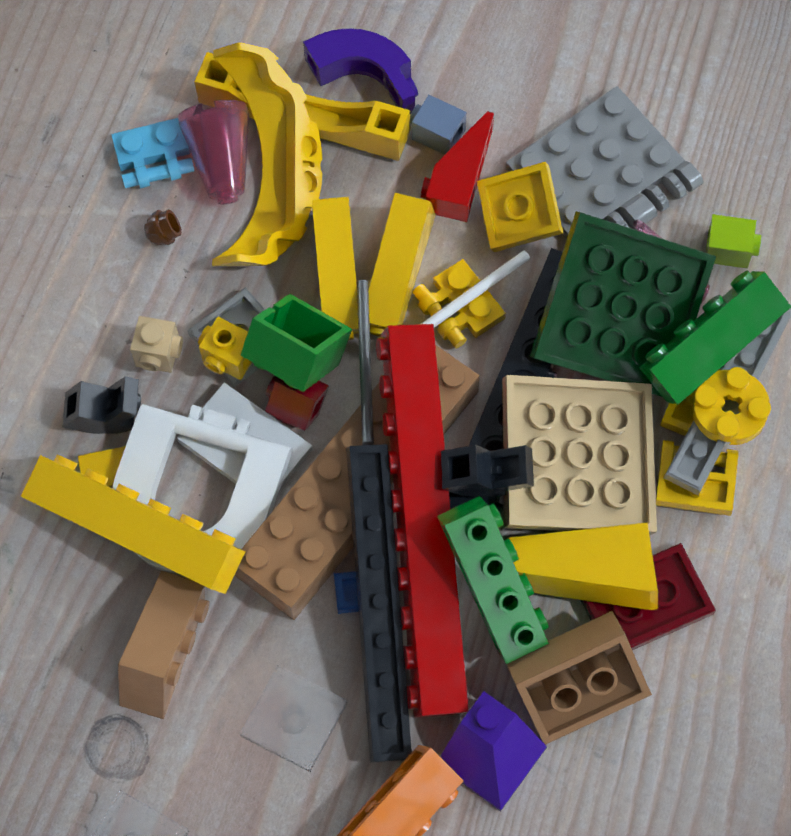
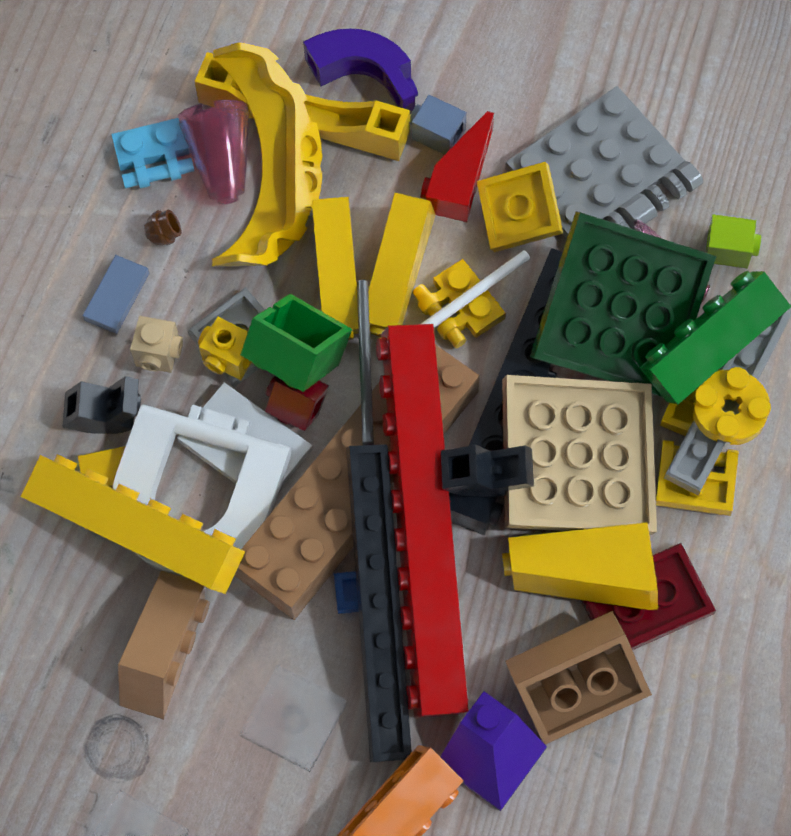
green brick [437,496,549,664] -> none
none -> sand blue tile [83,255,150,334]

